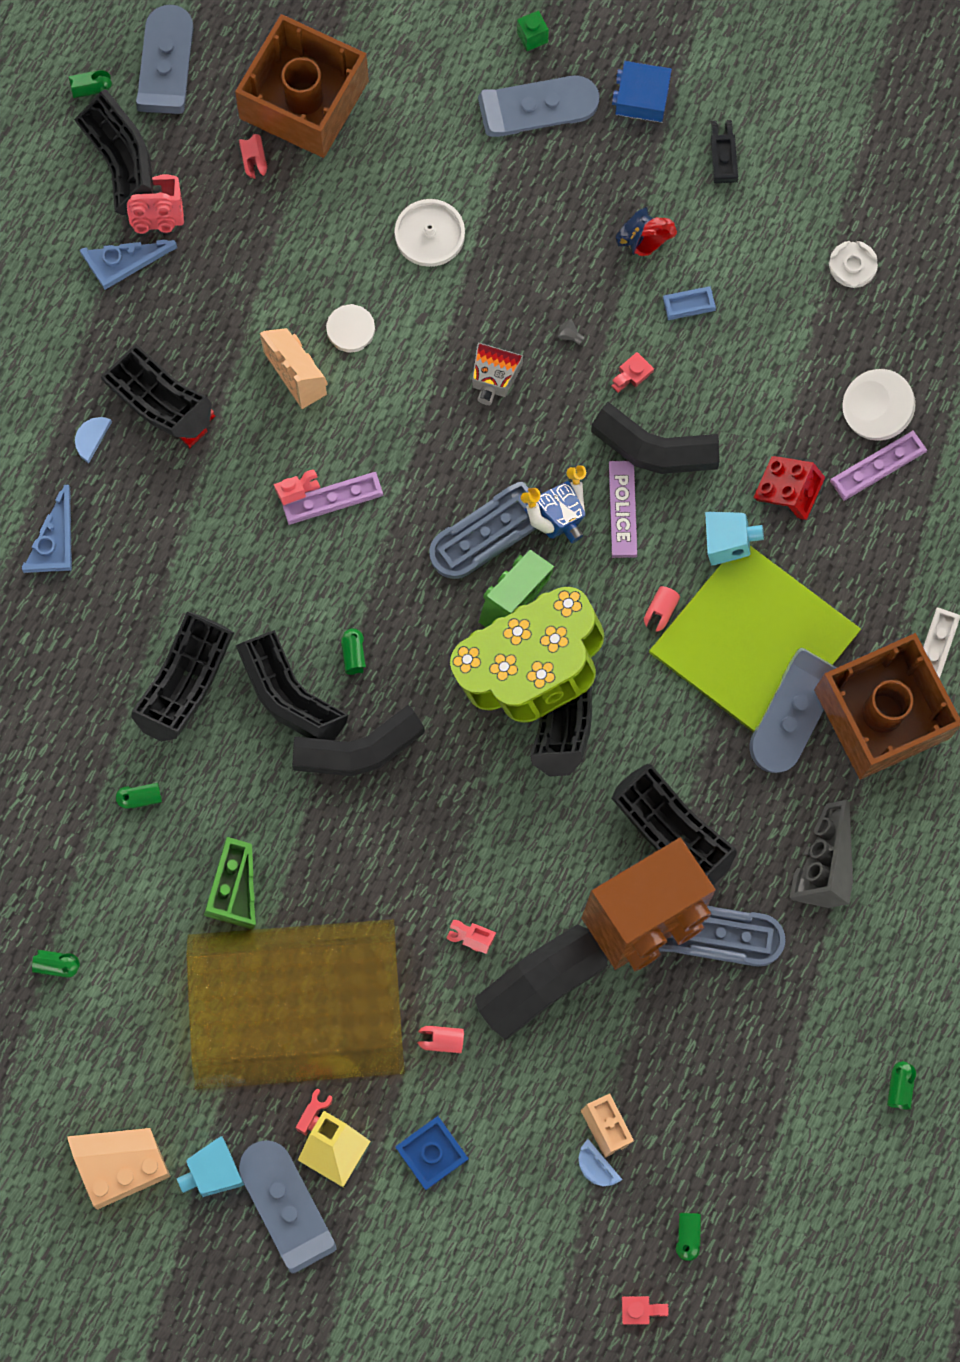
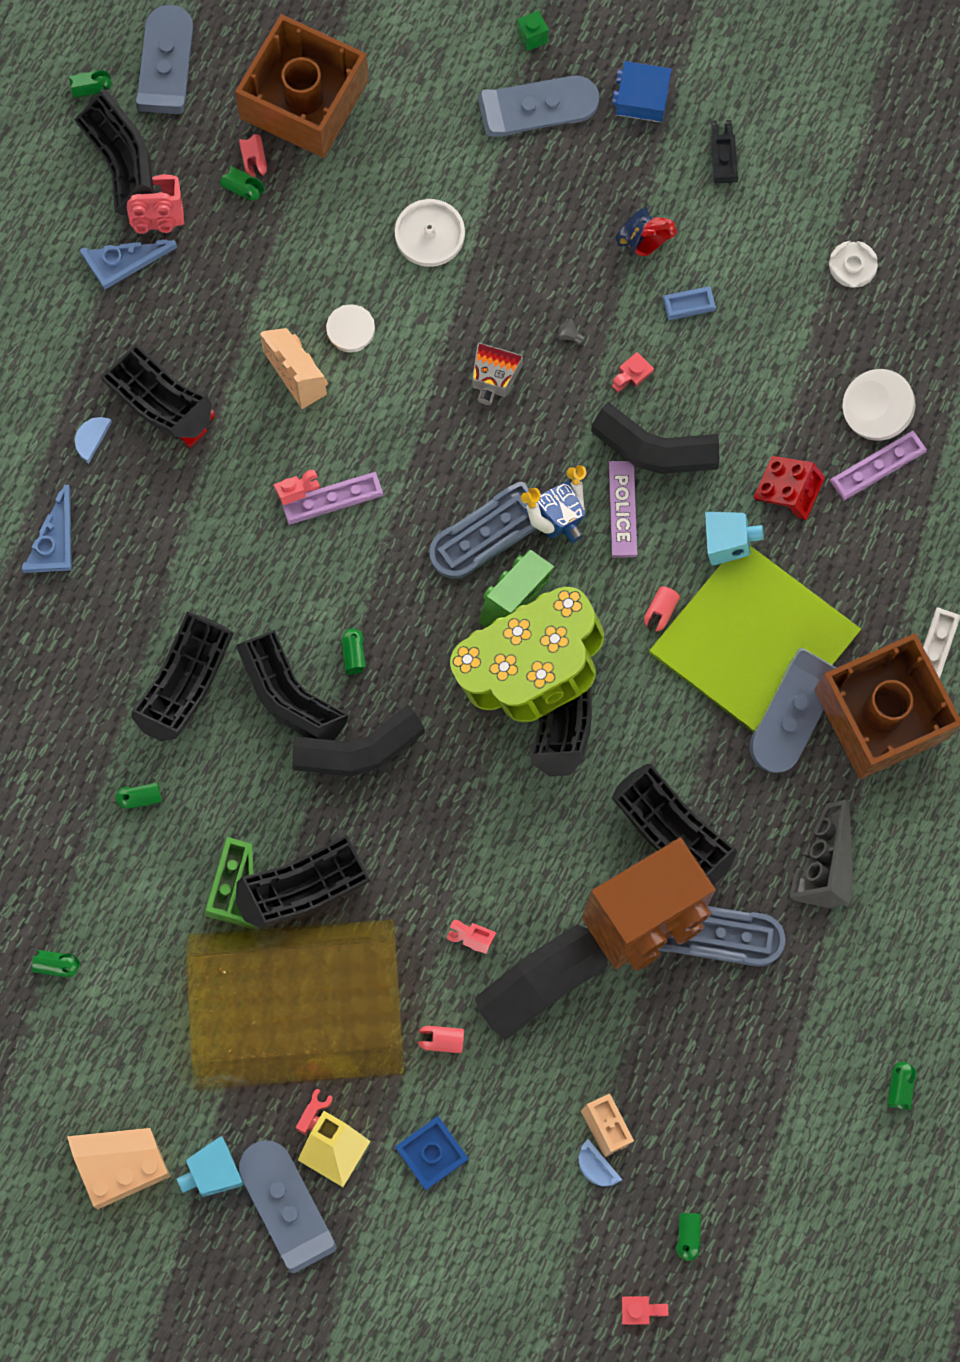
none -> green piece [220,166,264,201]
none -> black piece [235,835,371,928]

